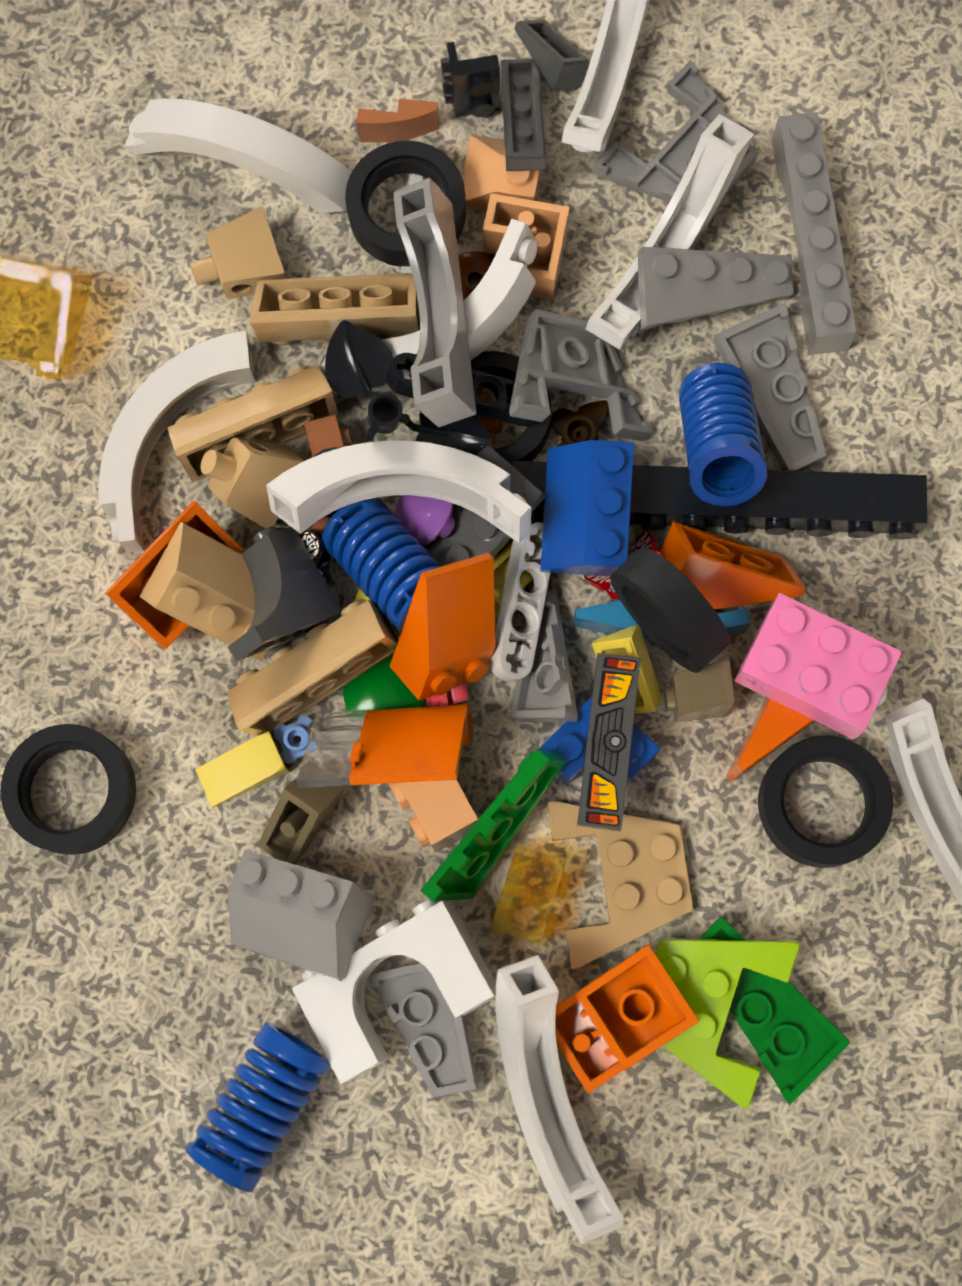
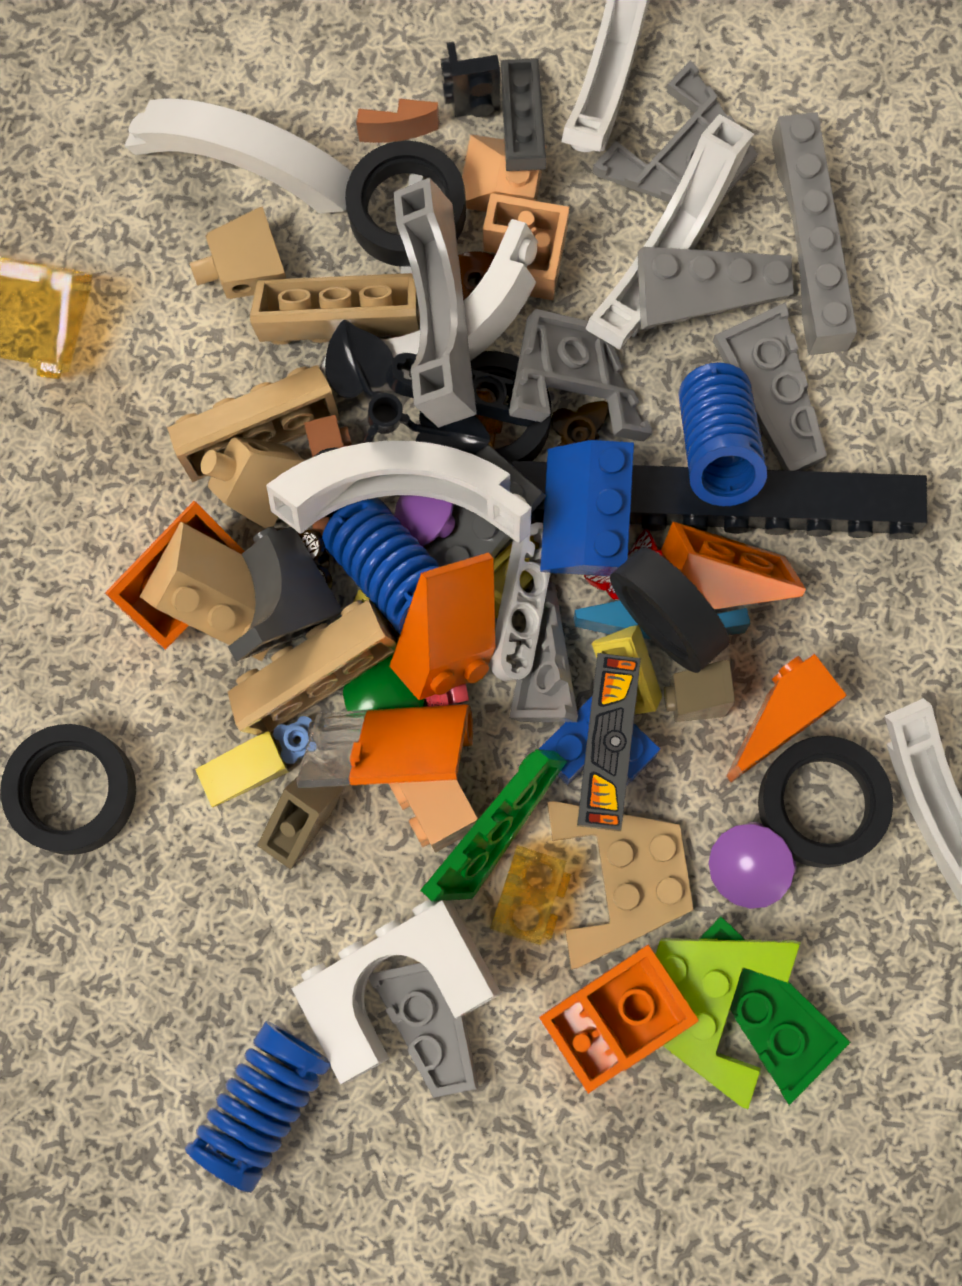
white arch [98,330,256,553] -> none
light grey slope [228,850,375,982] -> none
white arch [495,955,624,1245] -> none
dark grey slope [514,19,590,91] -> none
bright pink piece [734,593,902,740] -> none
none -> medium lavender dish [708,821,796,909]

